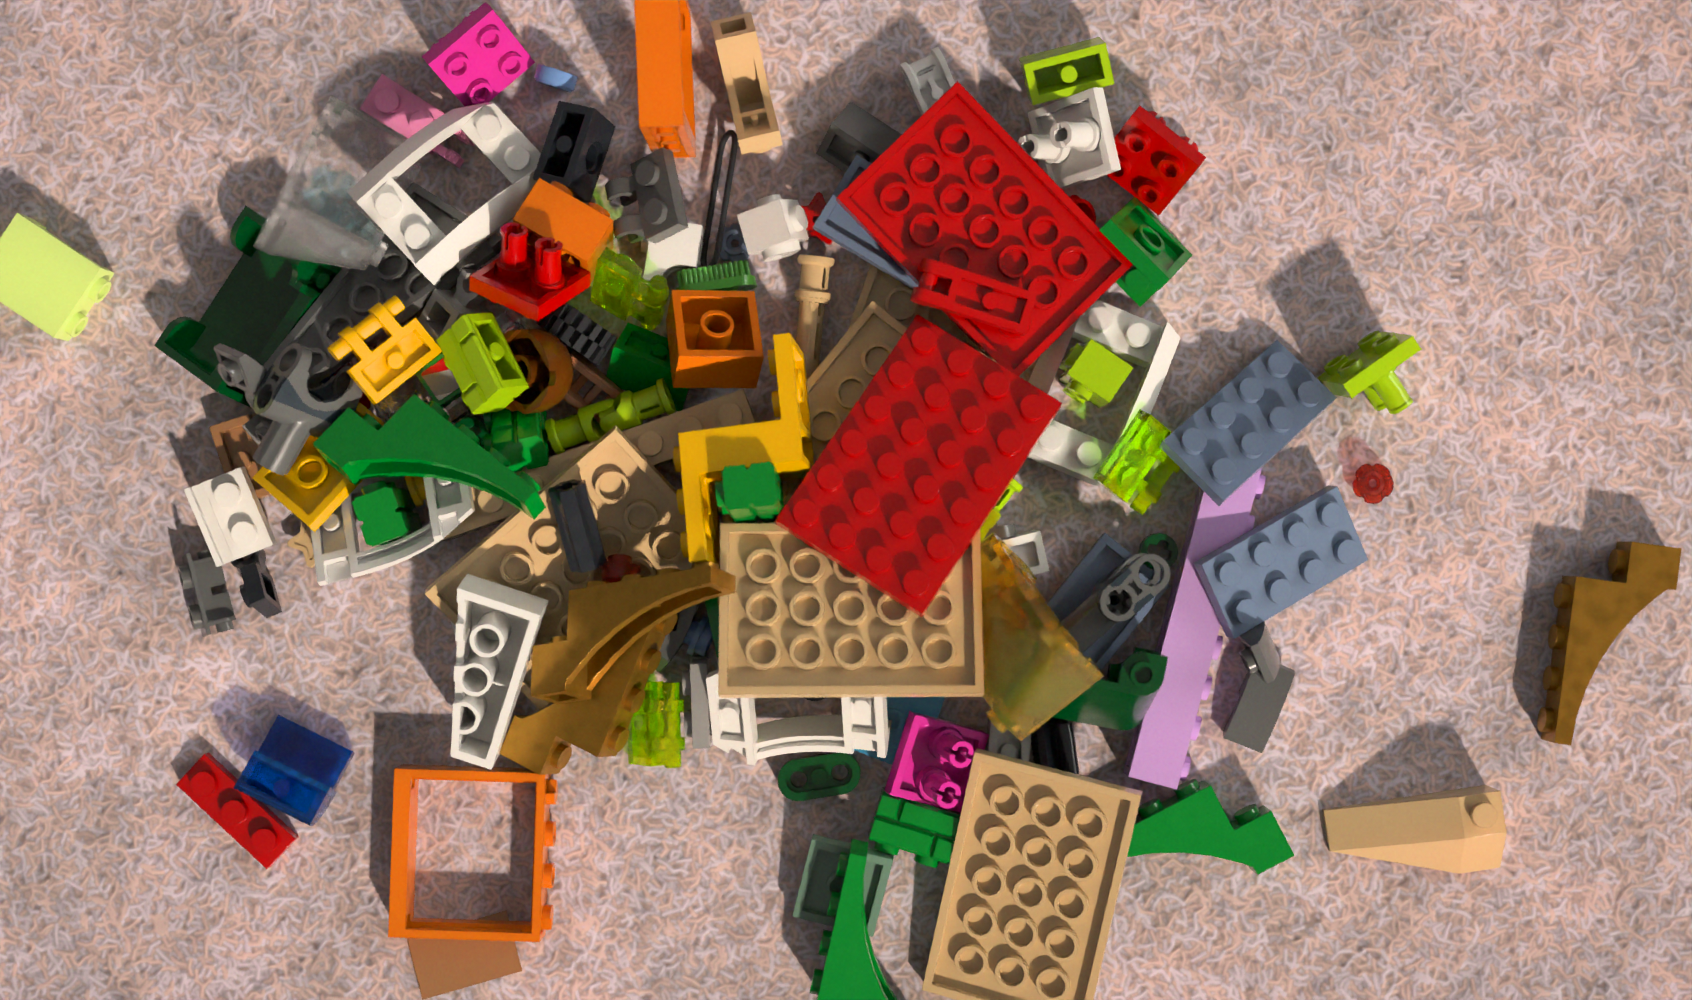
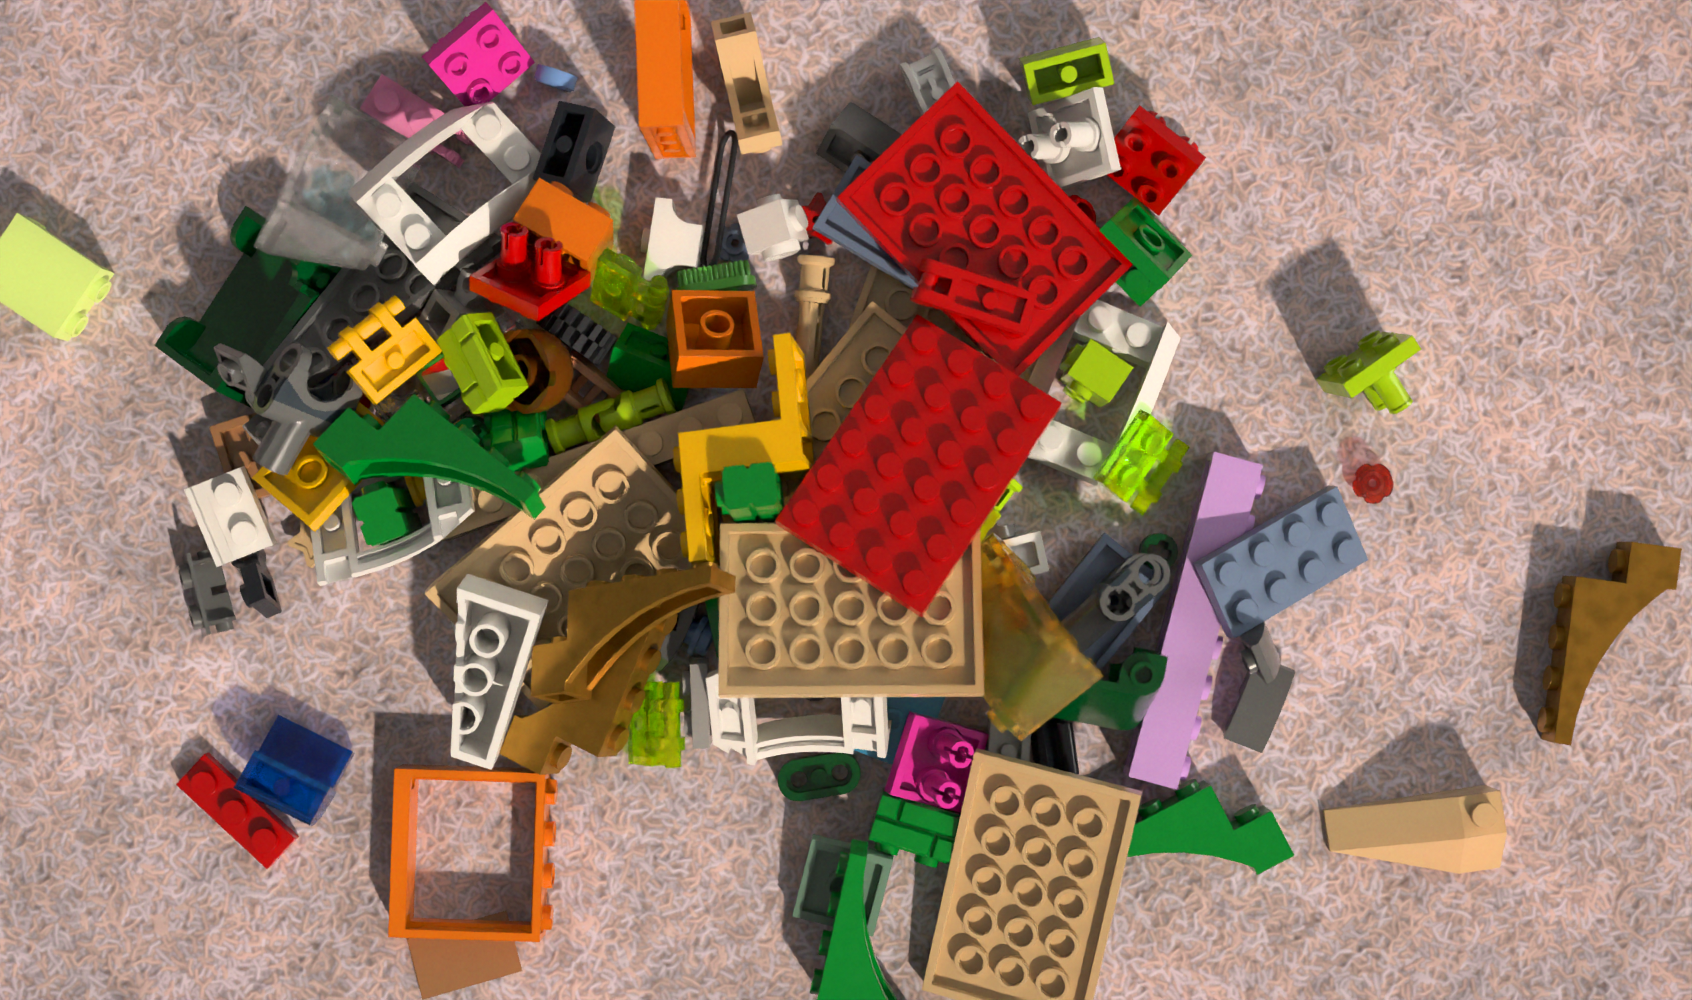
black axle [548,479,607,573] -> none
clear red plate [599,554,641,583] -> none
dark grey plate [605,147,688,244] -> none
sand blue plate [1159,340,1337,506] -> none

